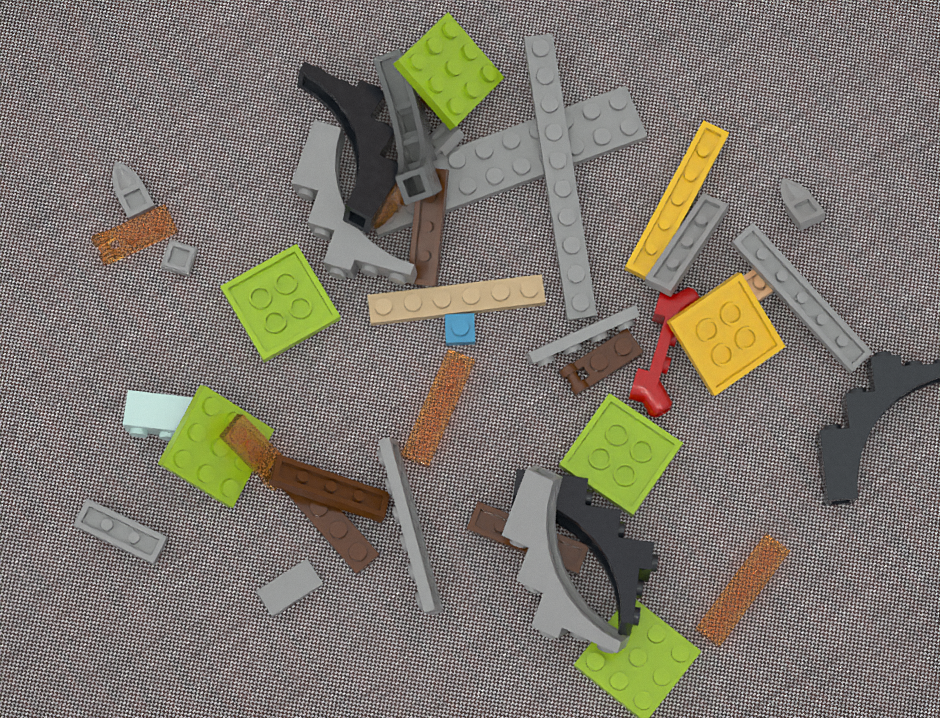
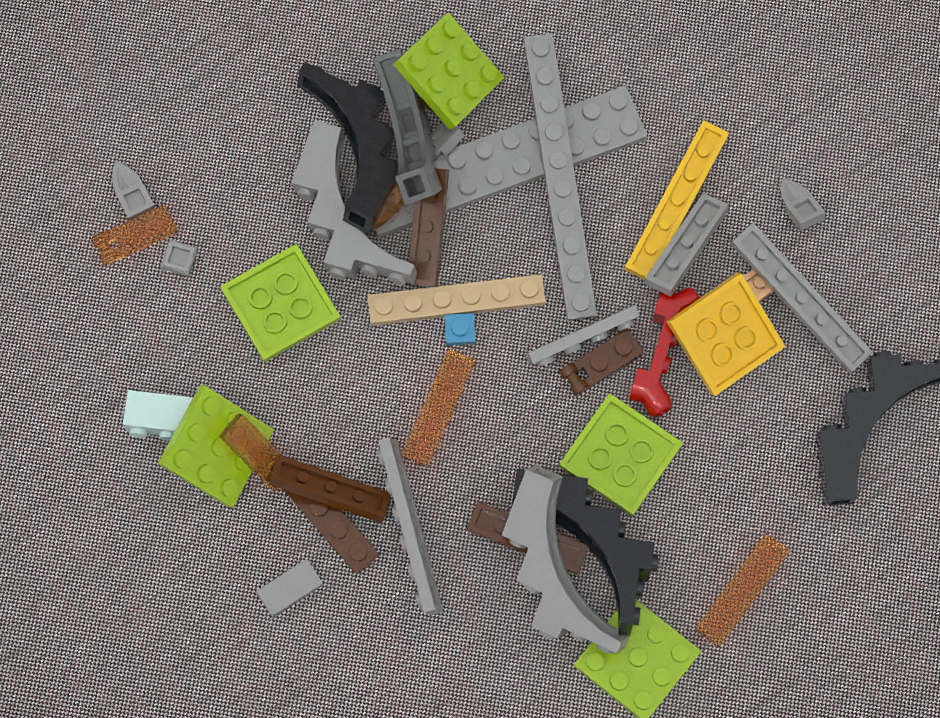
light grey plate [73,499,168,566] -> none

